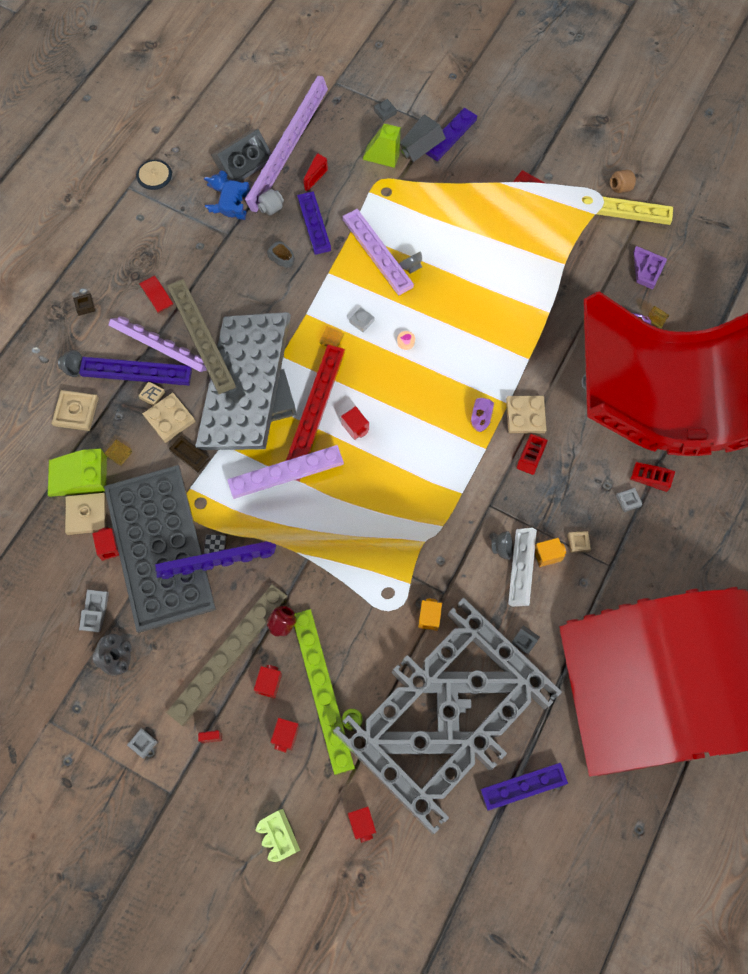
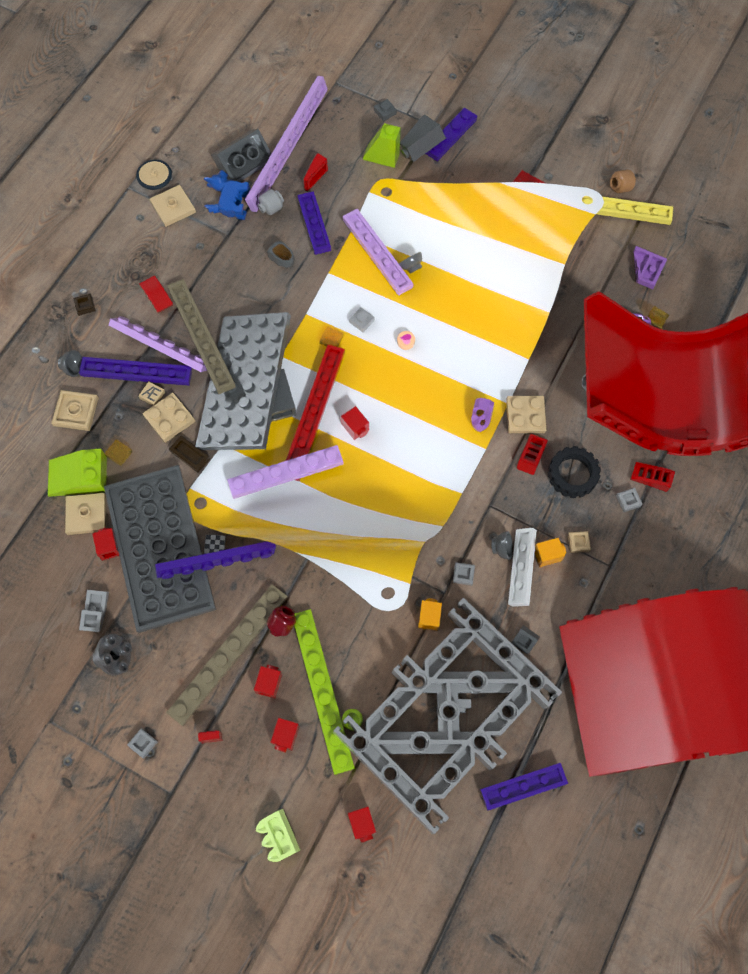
none -> tan plate [149,185,196,227]
none -> light grey tile [453,562,475,586]
none -> black tyre [548,446,601,498]

